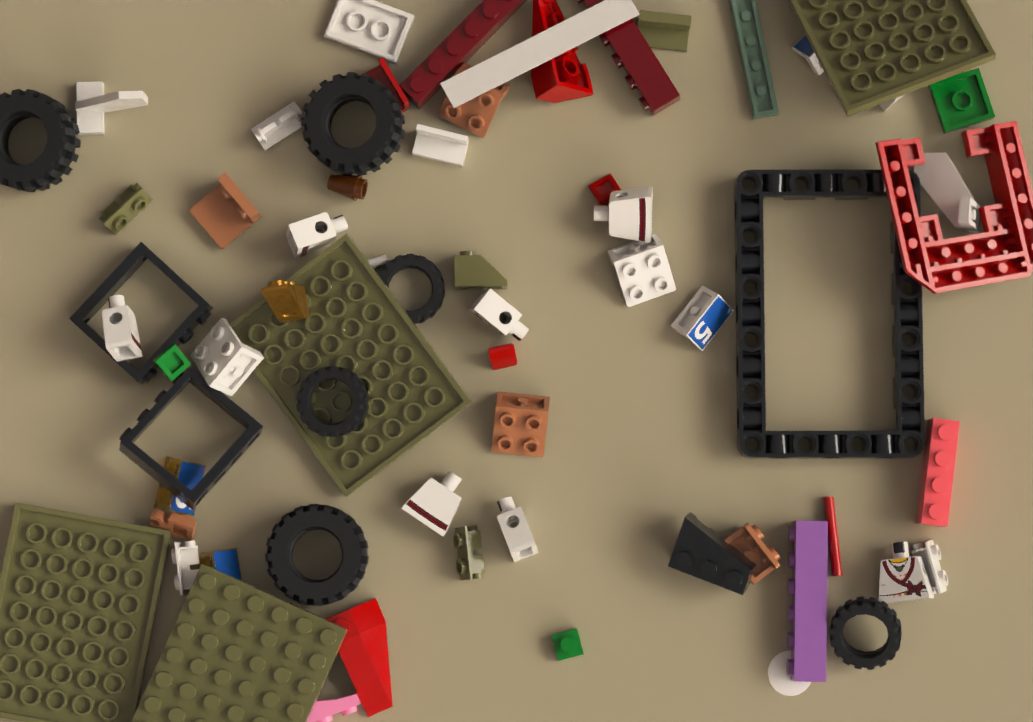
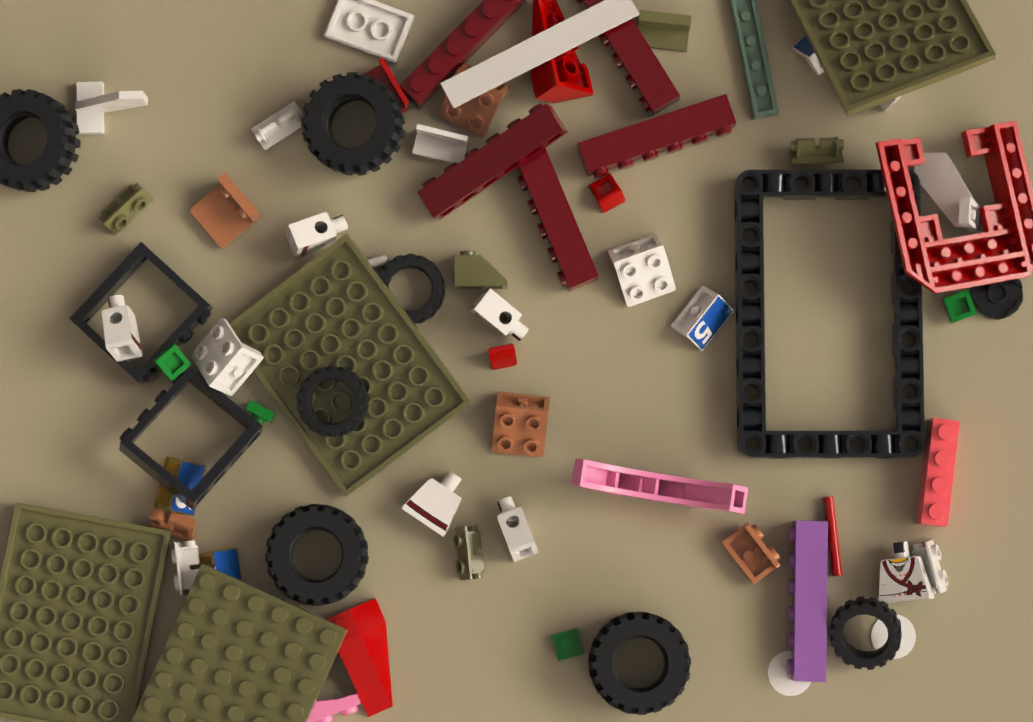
pearl gold slope [261,280,311,323] -> none
reddish brown cone [327,175,368,201] -> none
white torso [594,187,653,243] -> none
black wedge [668,512,756,595] -> none
green plate [928,68,995,134] -> none
none -> green plate [246,400,277,425]
none -> dark red brick [418,103,568,220]
none -> dark red brick [517,148,599,291]
none -> bright pink arch [571,459,748,514]
none -> dark red brick [578,94,736,178]
none -> black tyre [588,612,691,715]
none -> olive hinge [789,137,844,165]
none -> white sticker [871,614,916,659]
none -> green plate [942,290,977,324]
none -> black tile [970,279,1023,320]

